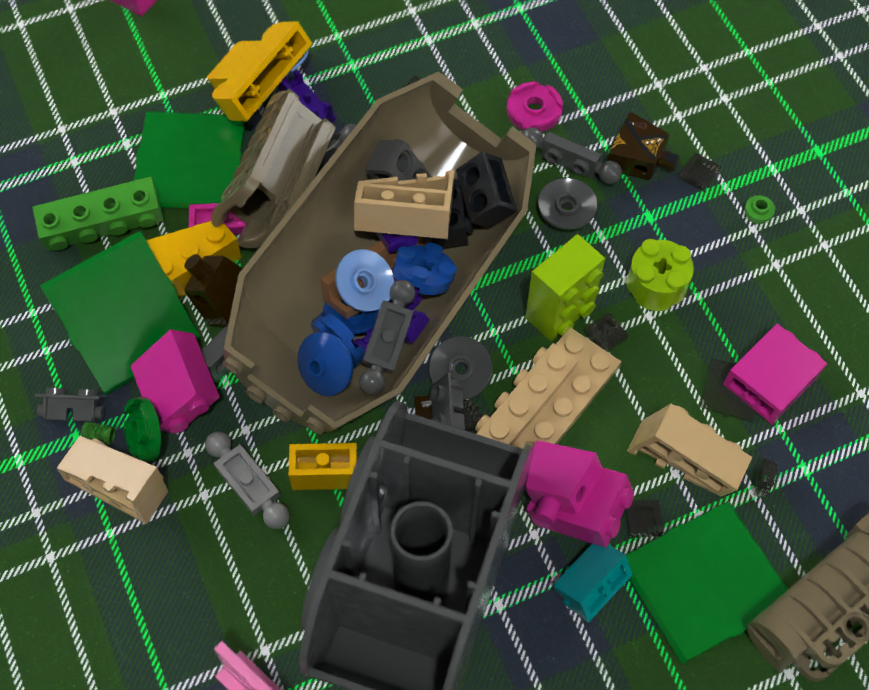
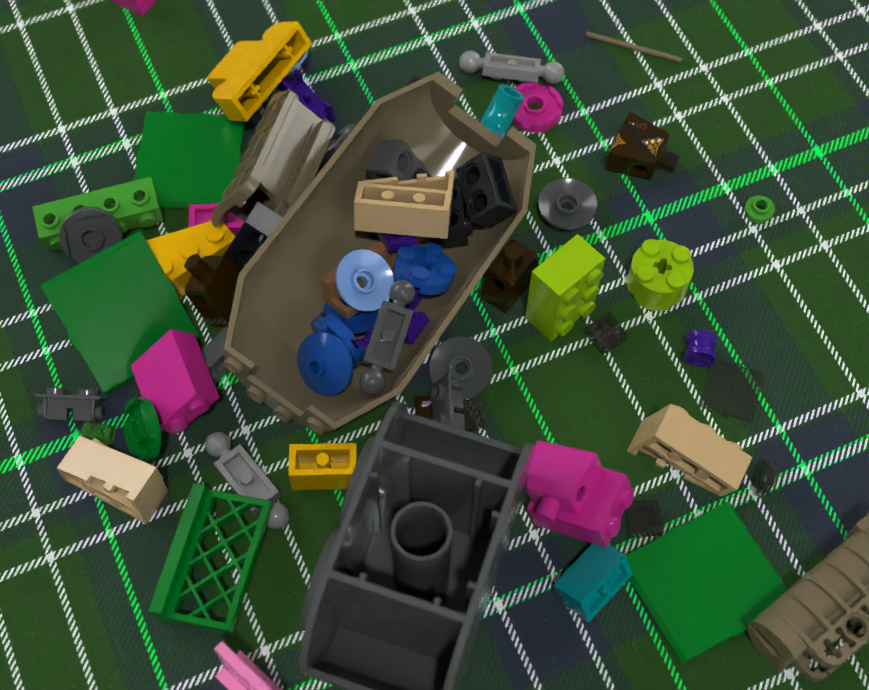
tan plate [475,328,621,482] -> none
dark grey plate [522,127,622,184] -> none
clear smoke tile [679,153,721,192] -> none
dark pink brick [723,324,828,425] -> none
none -> dark grey tile [60,206,122,264]
none -> green fence [148,483,274,634]
none -> black brick [223,202,283,268]
none -> light grey plate [459,51,565,84]
none -> teal cylinder [480,84,524,139]
none -> dark brown torso [481,240,539,314]
none -> dark tan axle [586,31,682,63]
none -> dark purple wheel [684,330,717,367]

